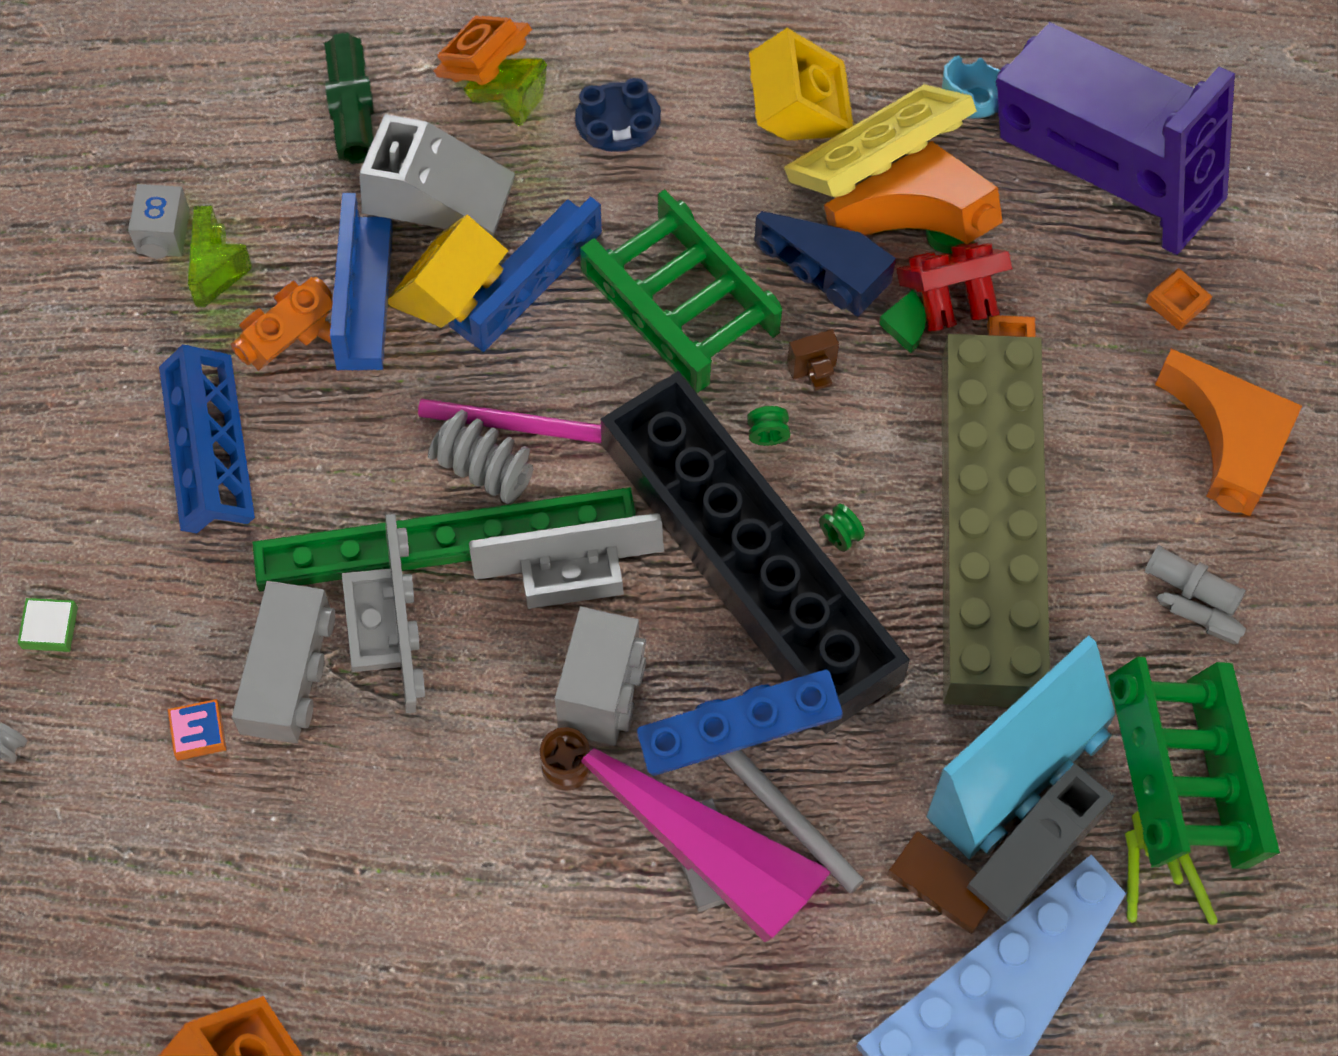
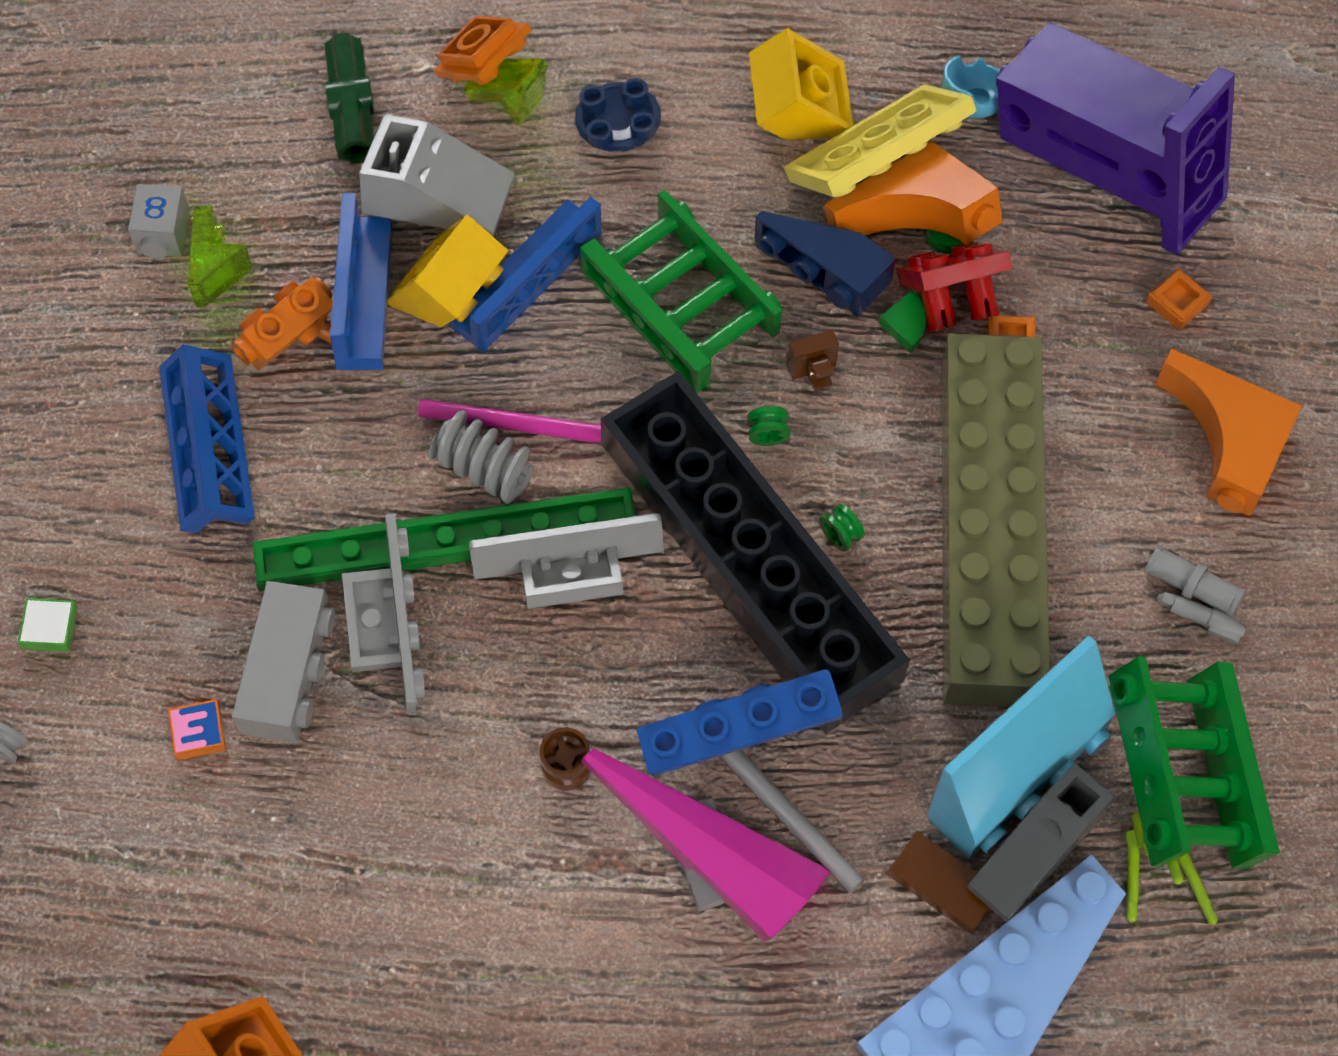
light grey brick [555,606,646,746] -> none

